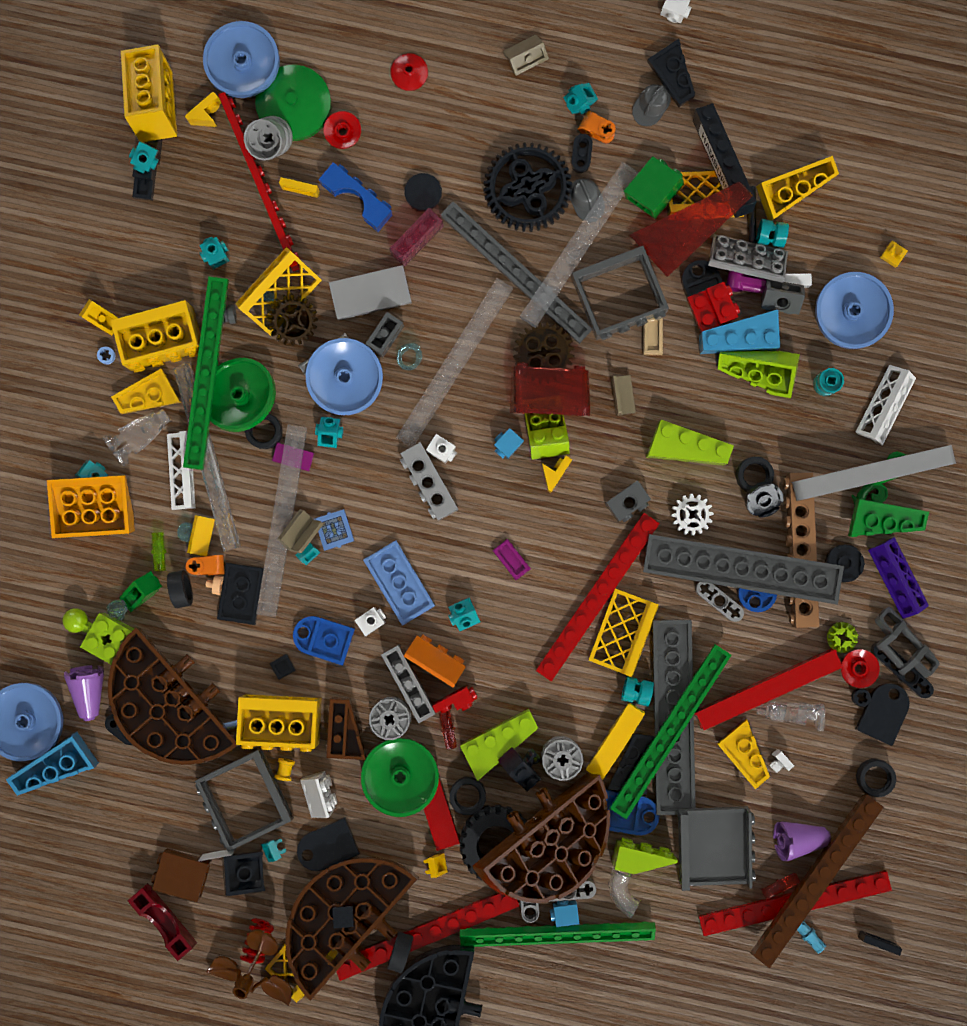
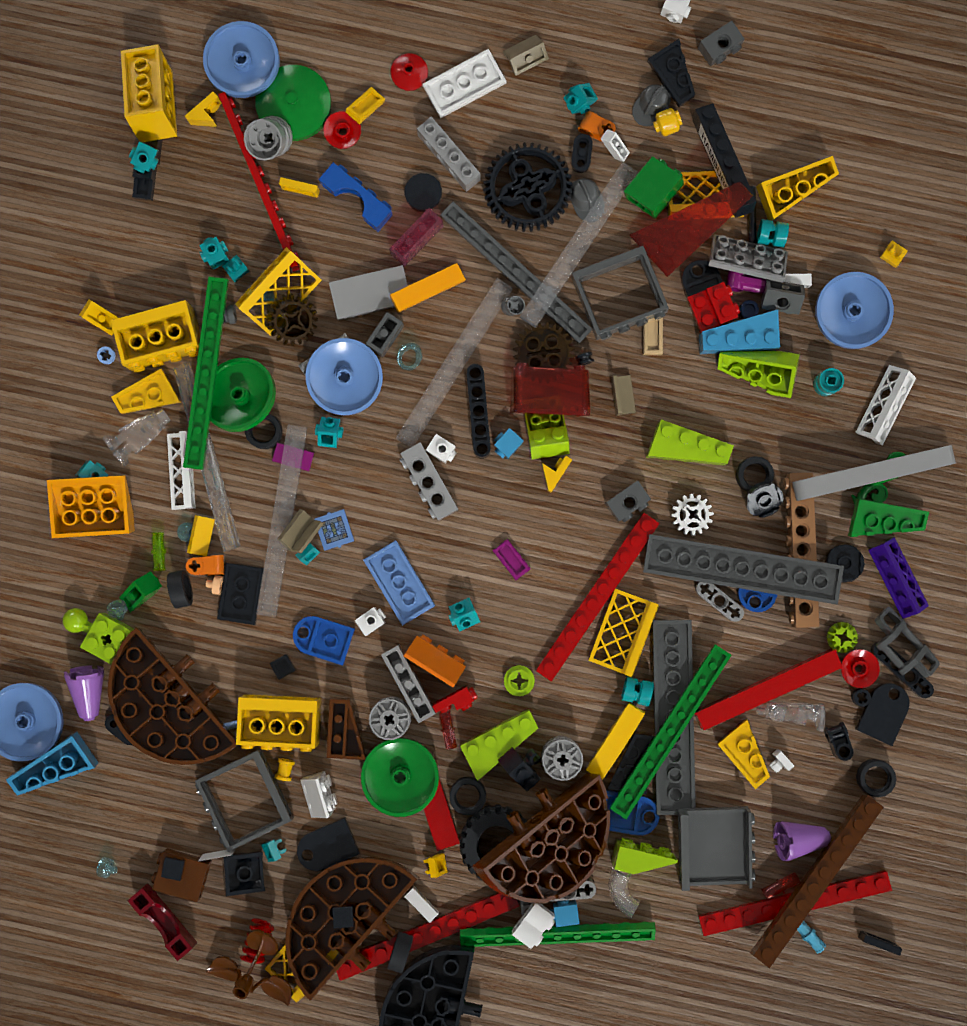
none -> clear light blue tile [96,857,117,878]
none -> black tile [161,856,186,881]
none -> teal tile [222,255,249,282]
none -> yellow tile [346,87,385,124]
none -> light orange tile [390,263,466,313]
none -> white piece [404,885,439,923]
none -> light grey brick [417,117,481,192]
none -> white tile [422,49,506,119]
none -> black beam [467,364,491,459]
none -> dark grey wheel [501,296,525,316]
none -> lime gear [504,665,535,696]
none -> white brick [512,903,555,949]
none -> black bush [575,352,594,366]
none -> white piece [601,129,630,162]
none -> yellow head [653,108,682,136]
none -> dark grey brick [698,21,744,66]
none -> dark blue tile [739,300,759,319]
none -> black piece [824,722,854,761]

